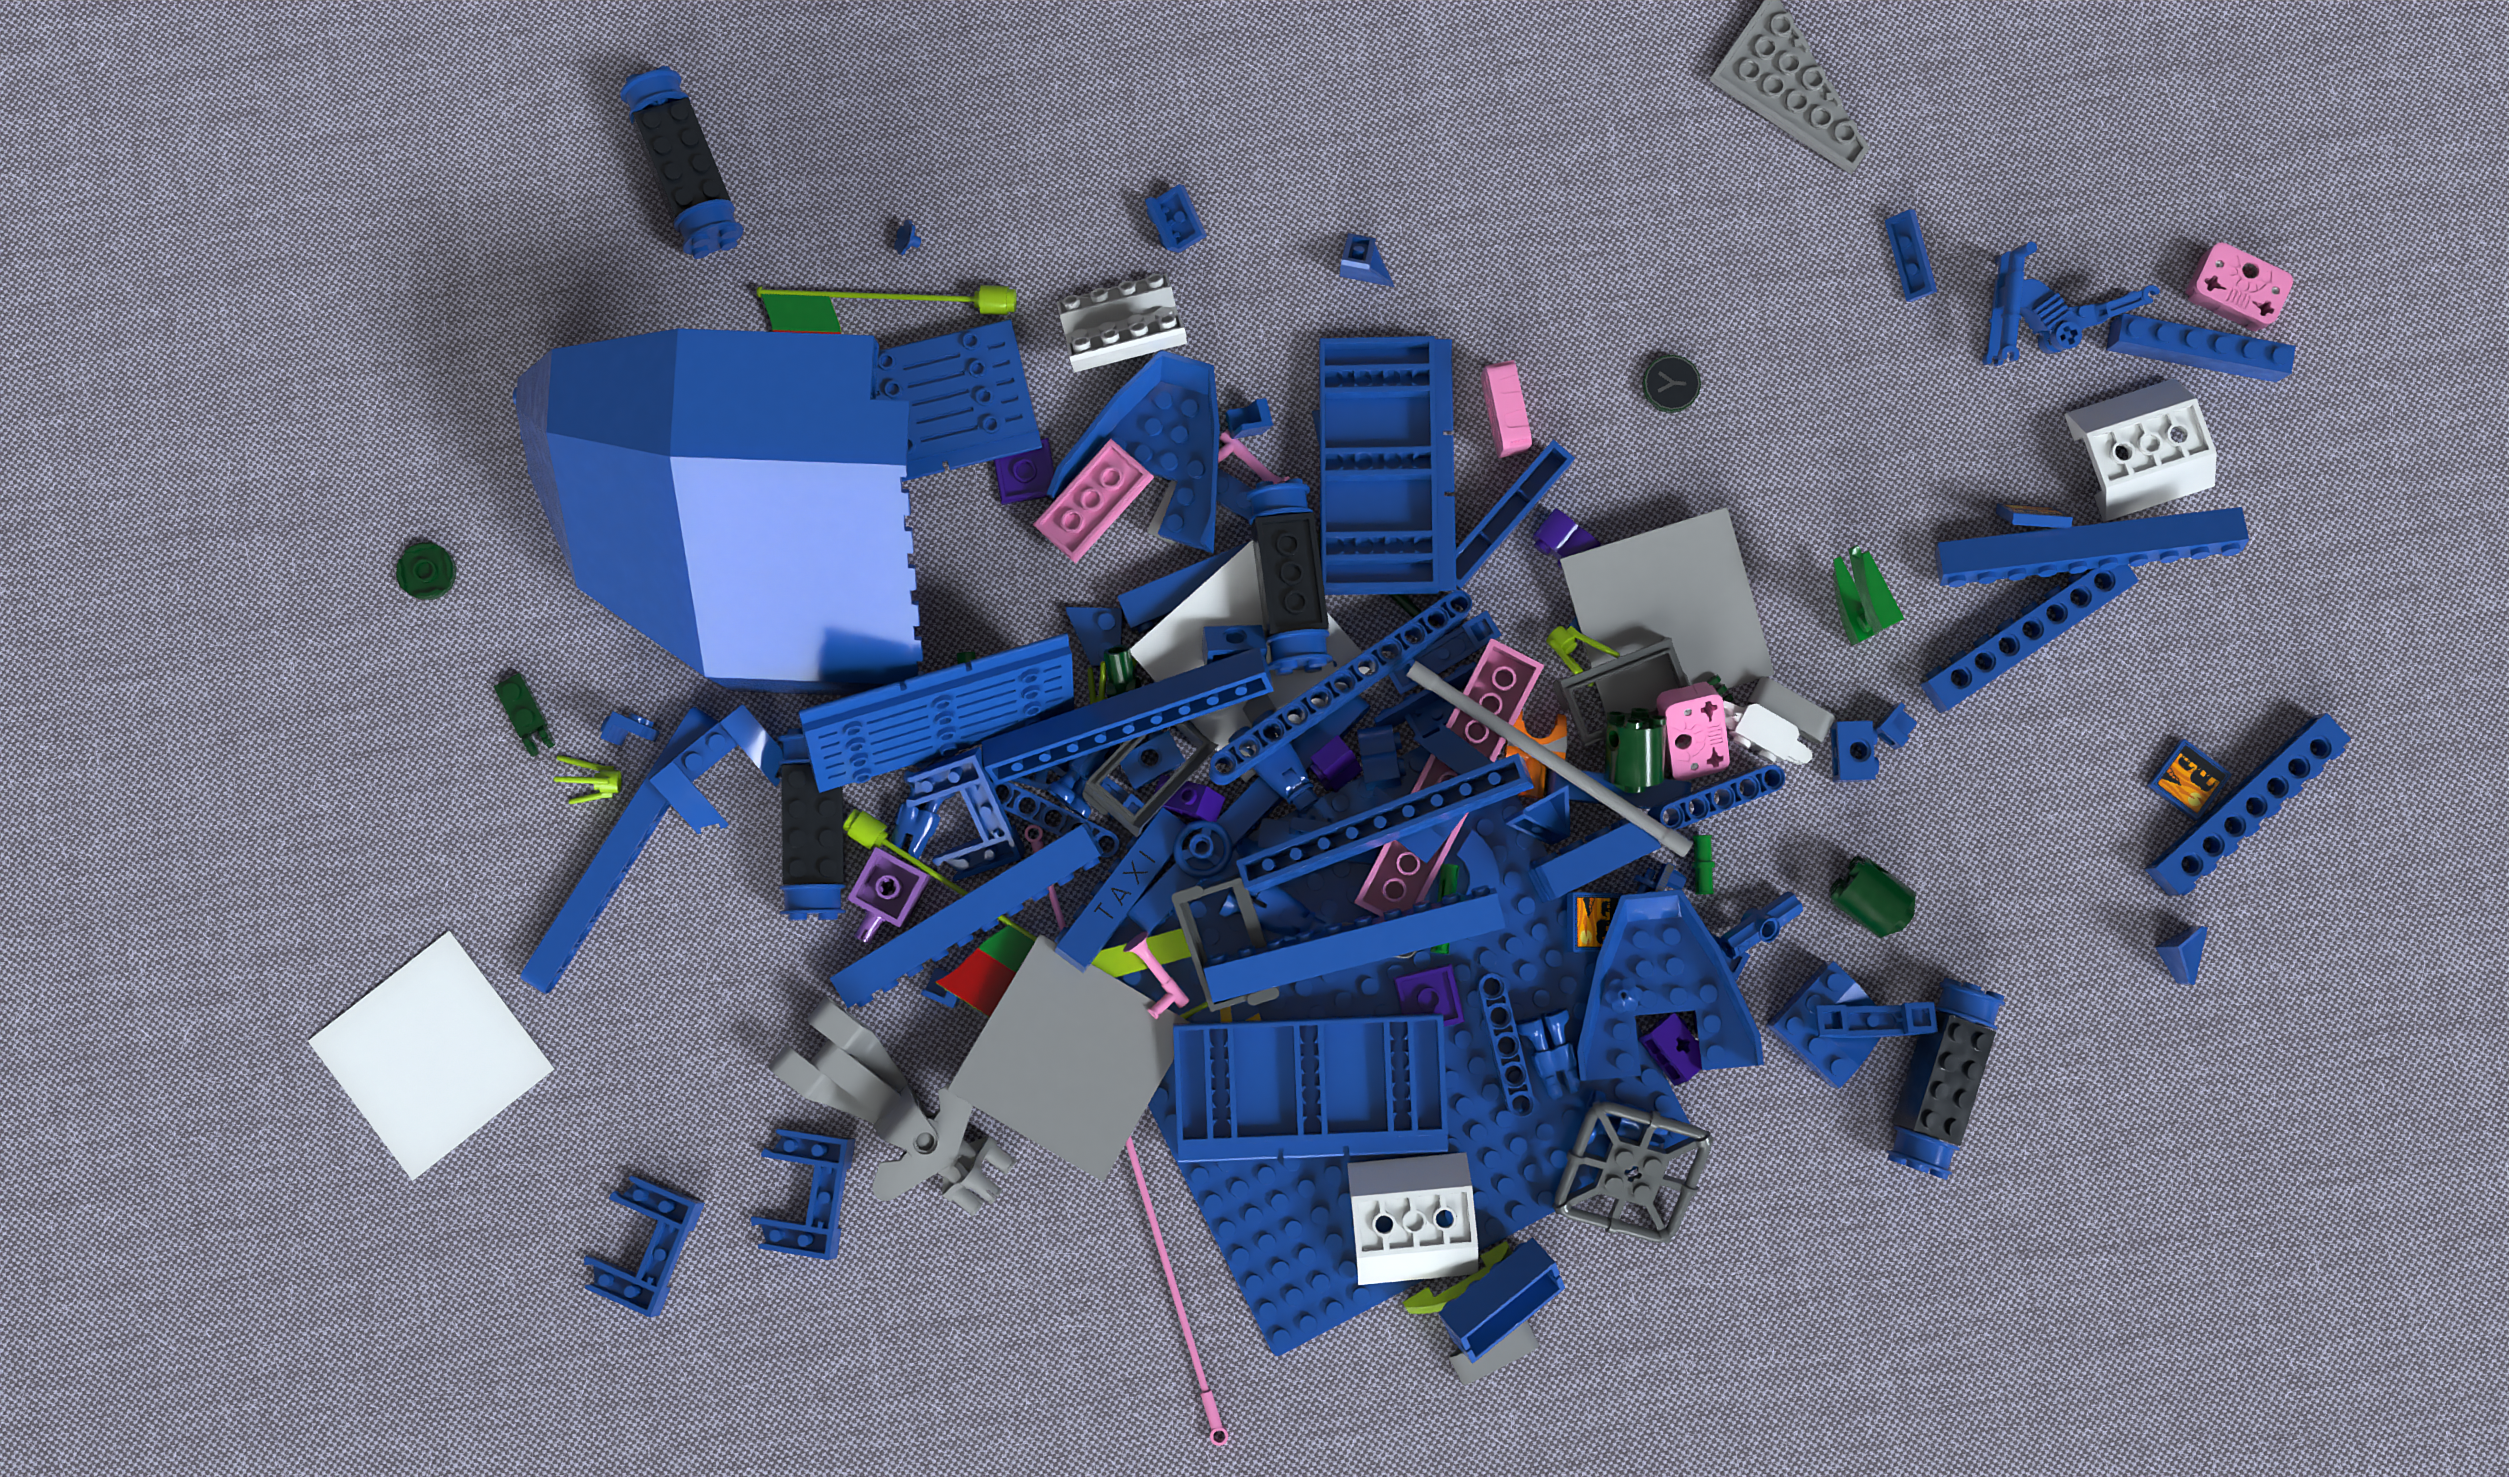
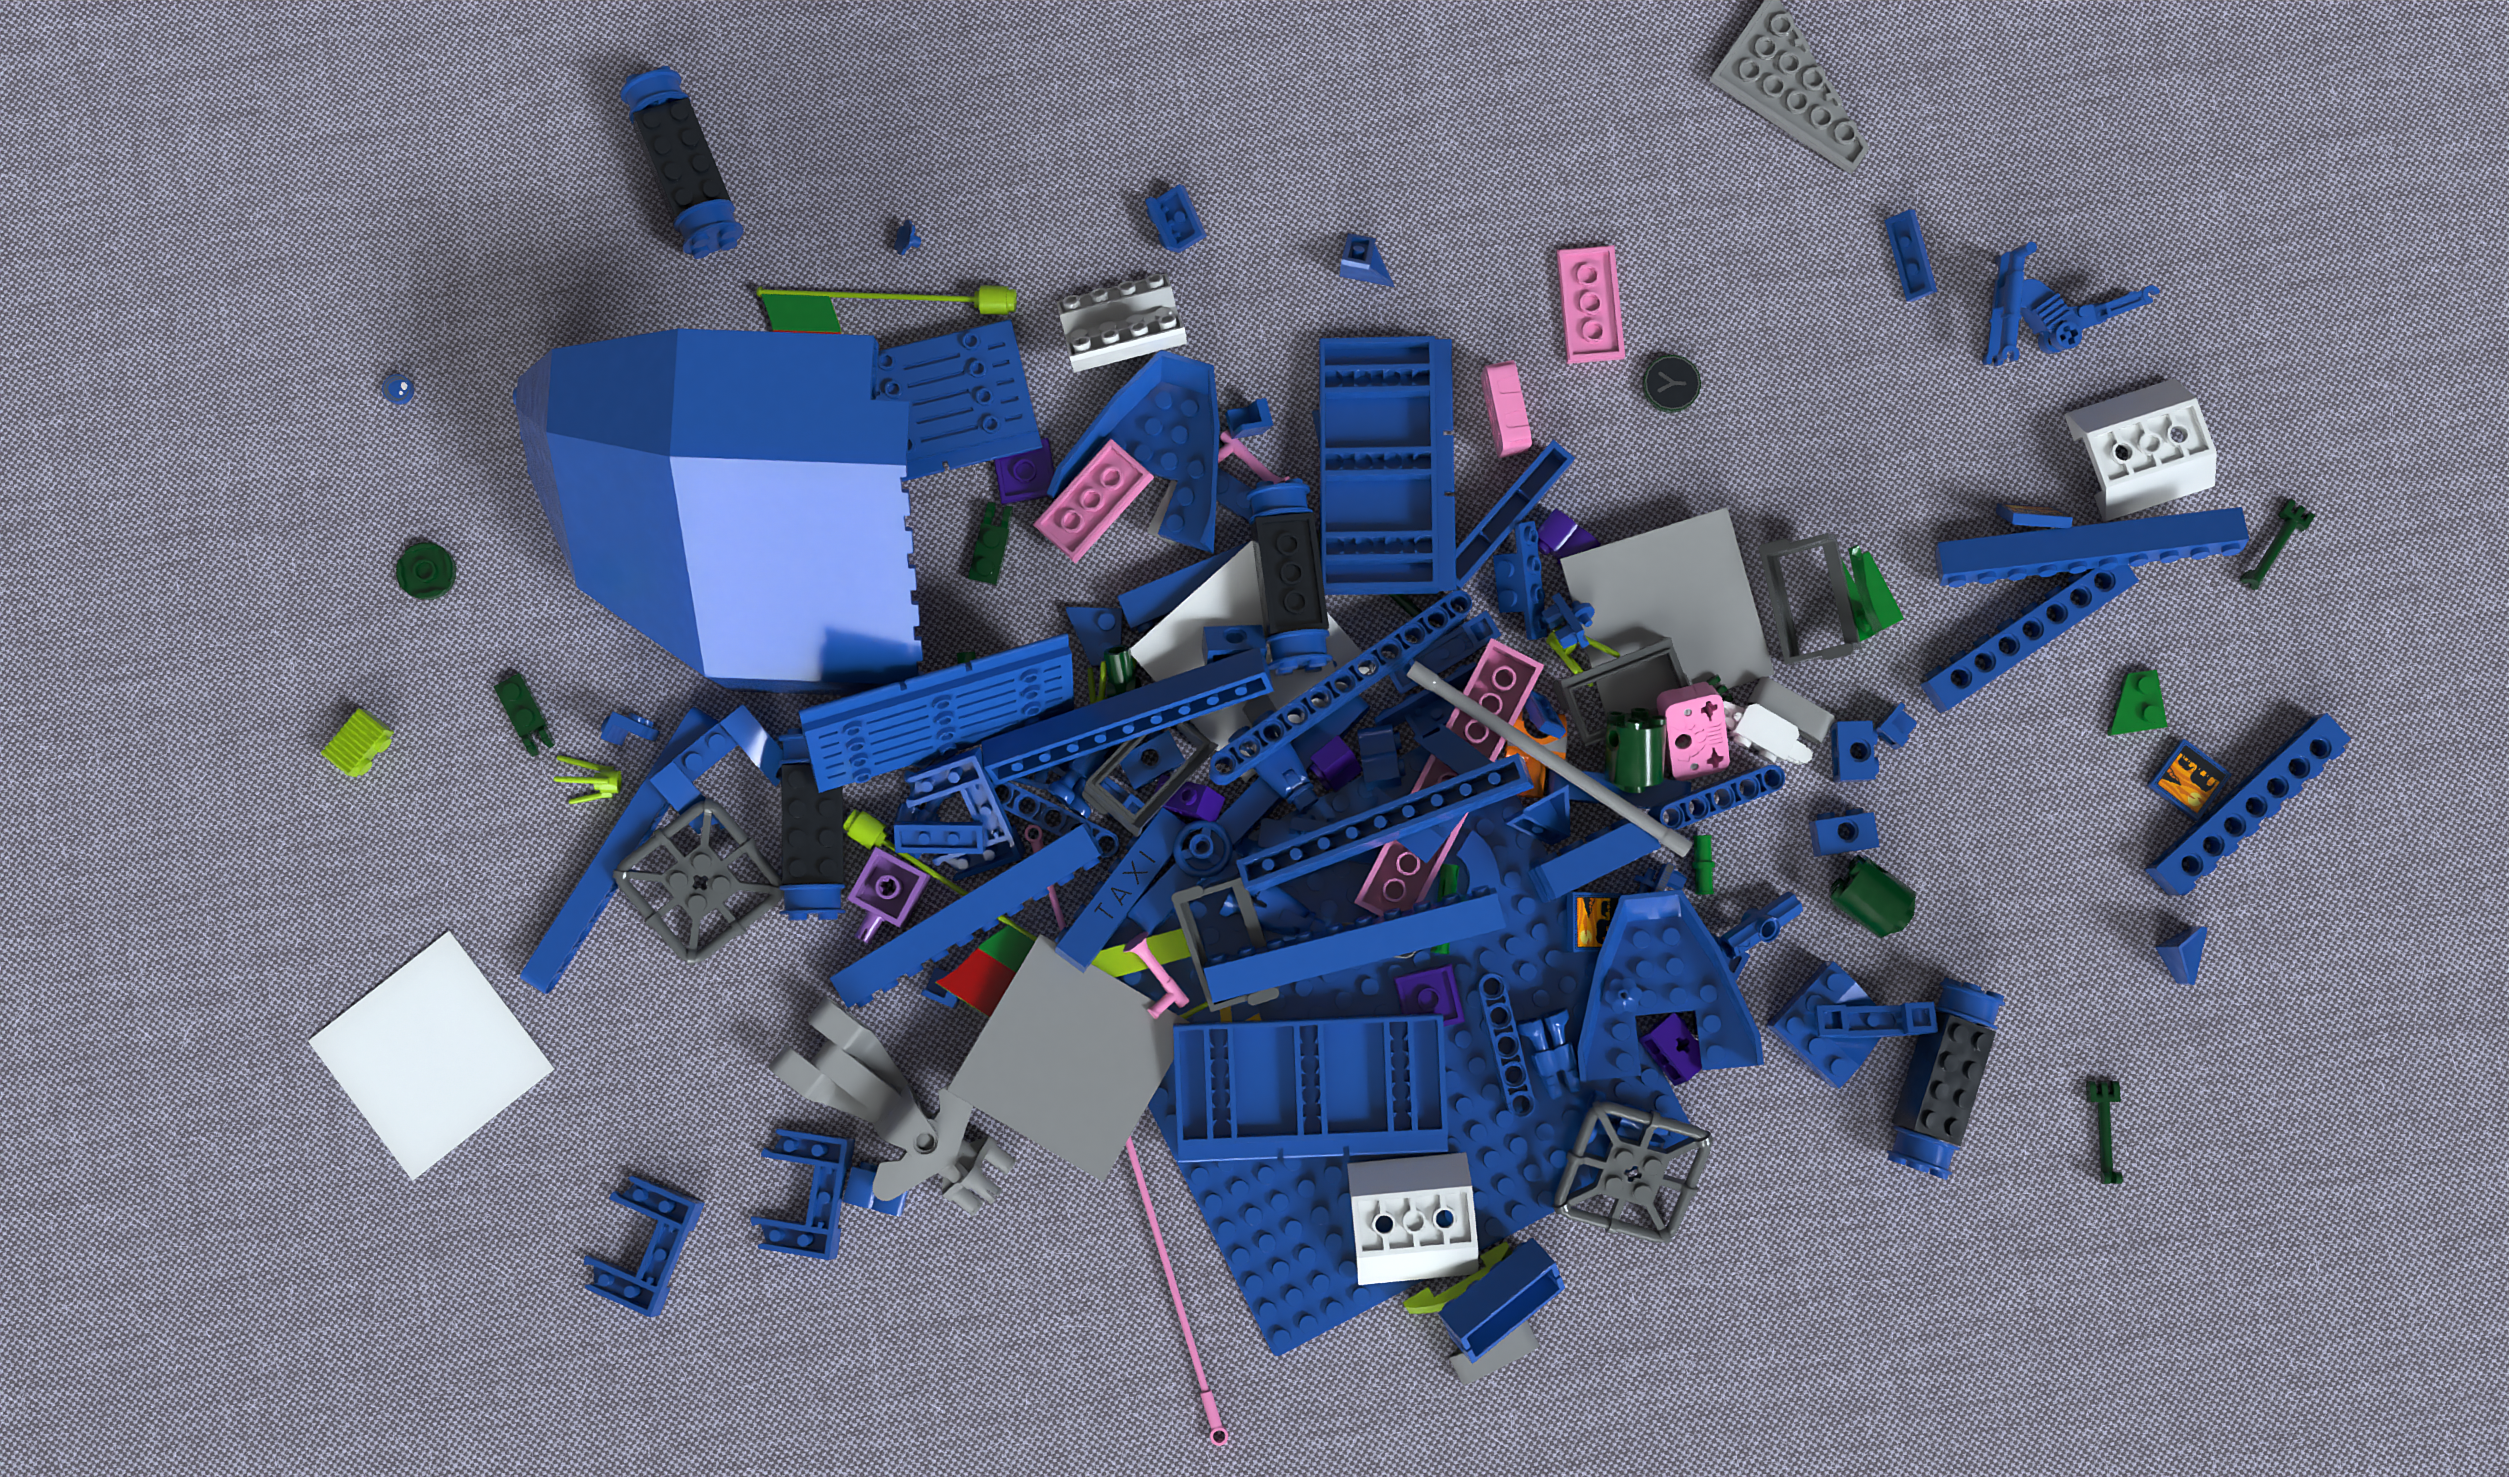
blue brick [2106,313,2296,382] -> none
bright pink axle [2185,242,2293,332] -> none
none -> lime brick [321,708,394,777]
none -> blue tile [382,374,414,405]
none -> dark grey plate [613,798,784,966]
none -> blue brick [842,1161,910,1217]
none -> blue plate [894,821,985,854]
none -> dark green hinge [968,502,1013,586]
none -> blue bracket [1493,521,1548,640]
none -> blue plate [1524,690,1566,739]
none -> blue hips [1541,593,1595,649]
none -> bright pink tile [1556,245,1625,364]
none -> dark grey piece [1759,533,1862,665]
none -> blue brick [1808,808,1880,857]
none -> dark green hinge [2086,1081,2123,1184]
none -> green wing [2107,670,2168,736]
none -> dark green hinge [2239,498,2315,591]

